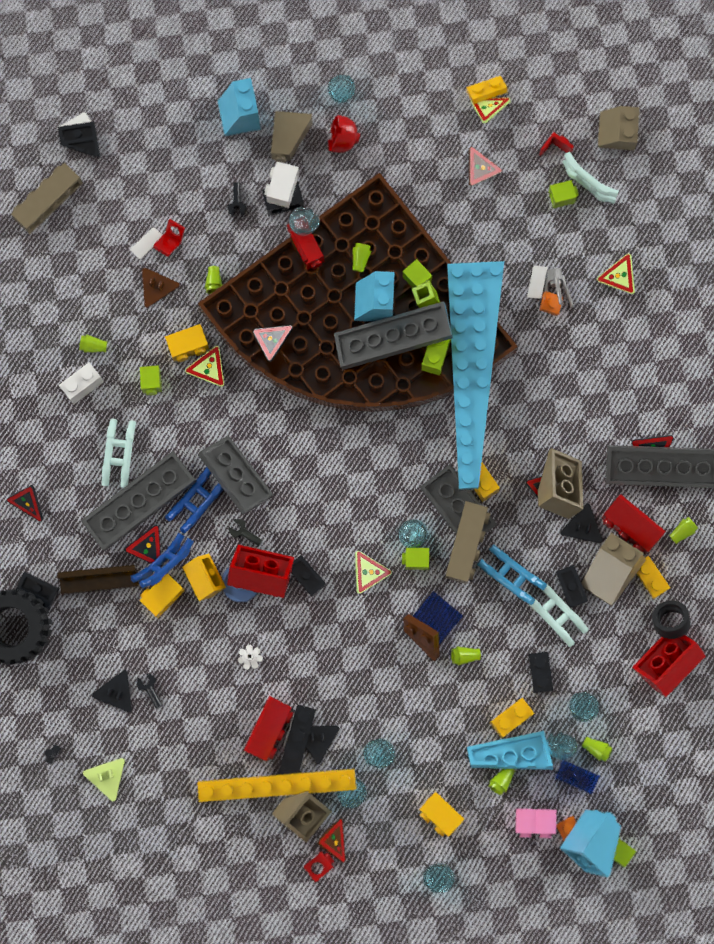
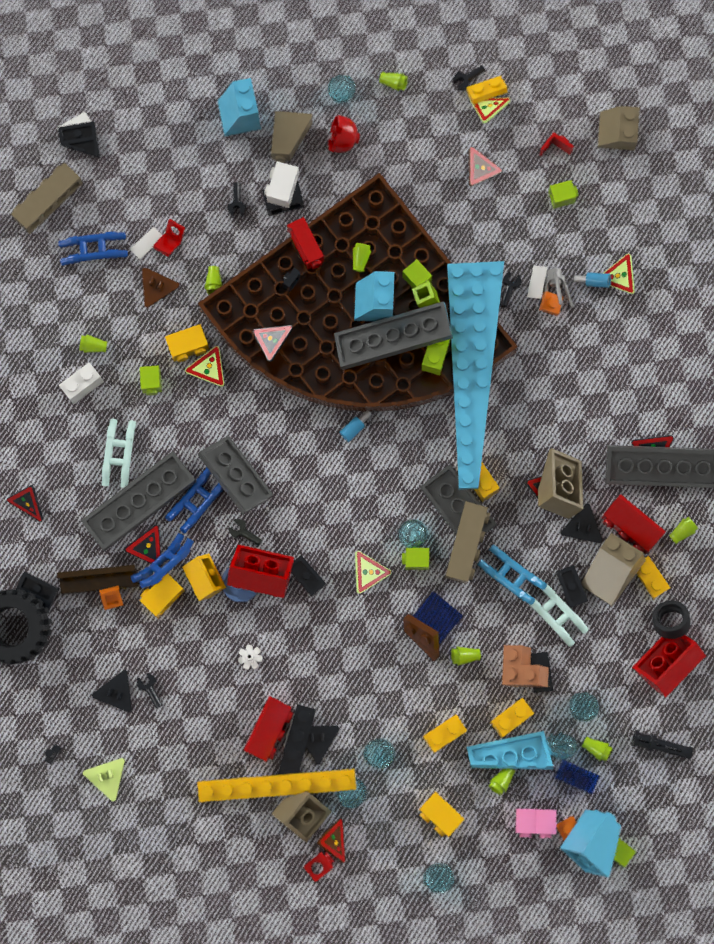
clear light blue hair [289,207,320,236] -> none
light aqua piece [562,152,619,204] -> none
none -> blue piece [58,232,128,266]
none -> orange plate [99,586,123,610]
none -> black plate [283,268,301,292]
none -> dark azure piece [339,410,372,442]
none -> lime cone [379,72,408,91]
none -> yellow brick [423,714,467,754]
none -> black bar [452,65,486,91]
none -> black bar [500,272,521,308]
none -> nougat brick [502,645,549,687]
none -> dark azure piece [574,272,611,288]
none -> black pin [631,729,693,760]

